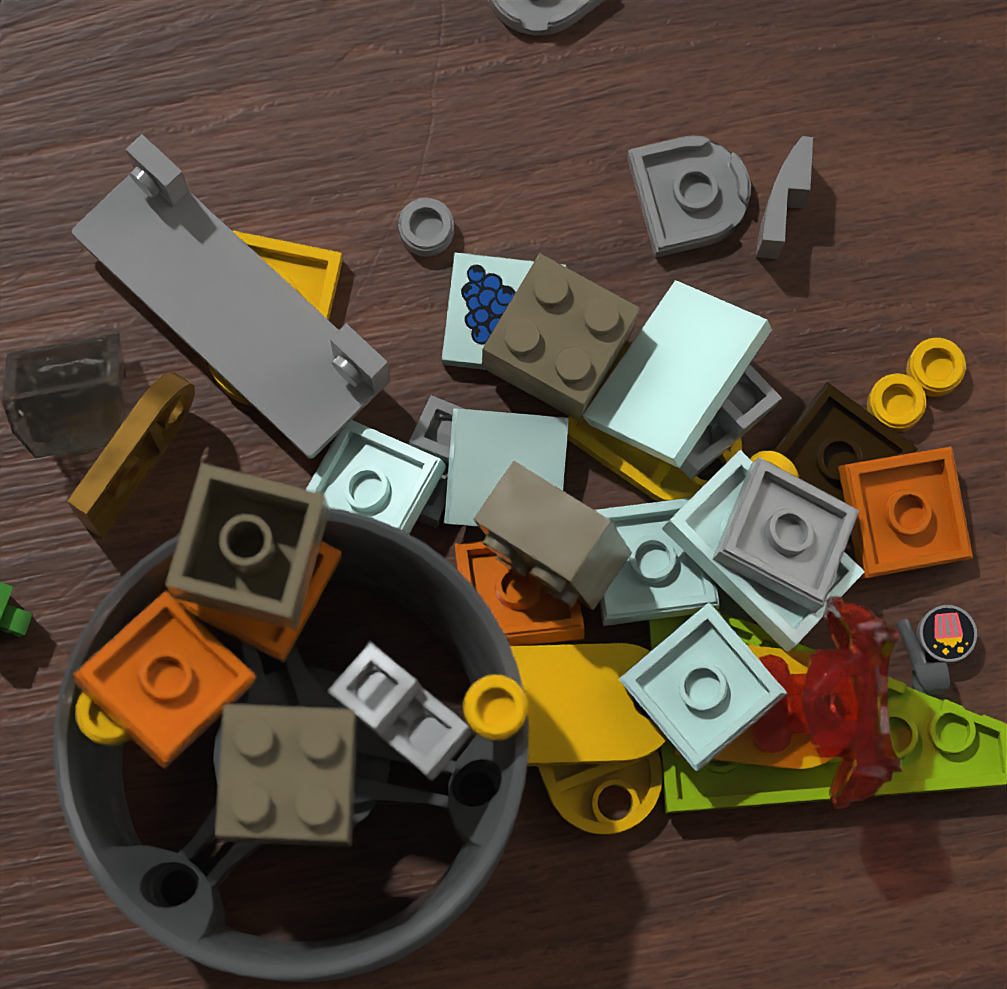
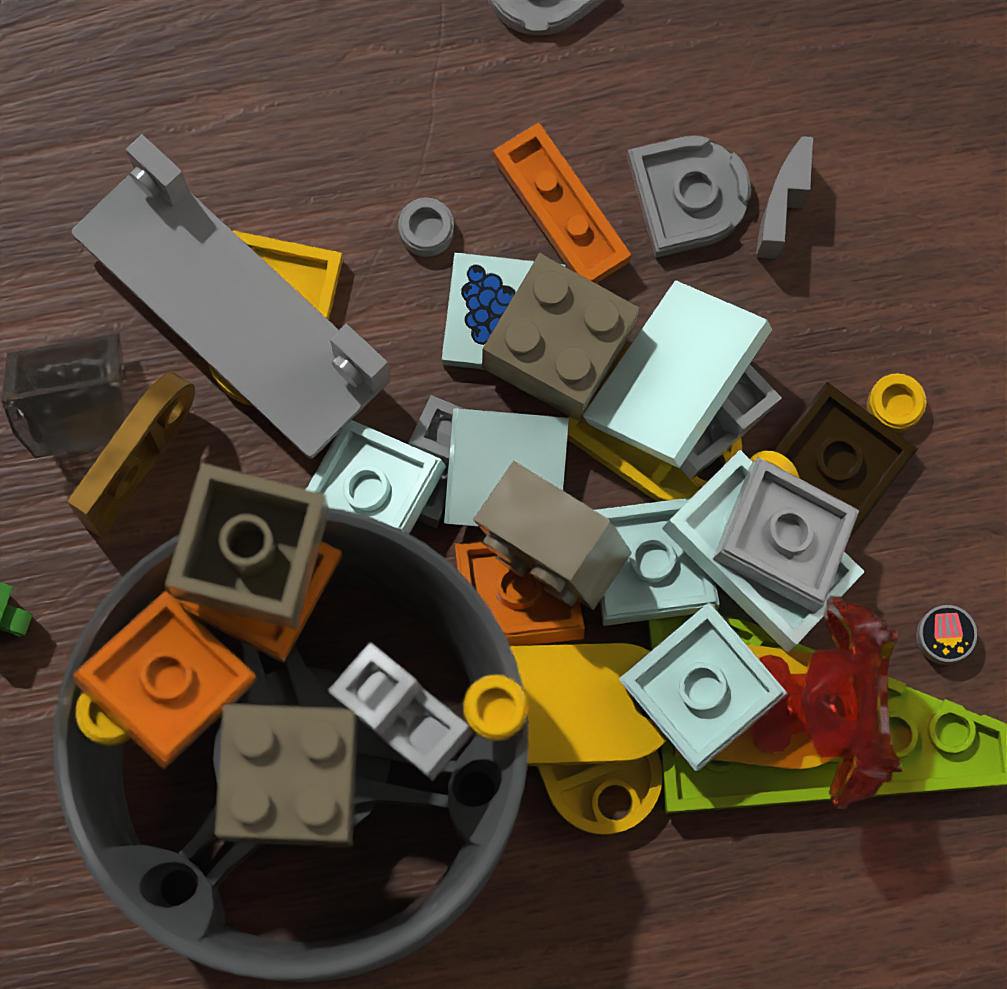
orange tile [838,446,973,579] -> none
dark grey hand [896,619,950,696] -> none
yellow tile [906,338,966,397] -> none
none -> orange plate [492,122,632,283]

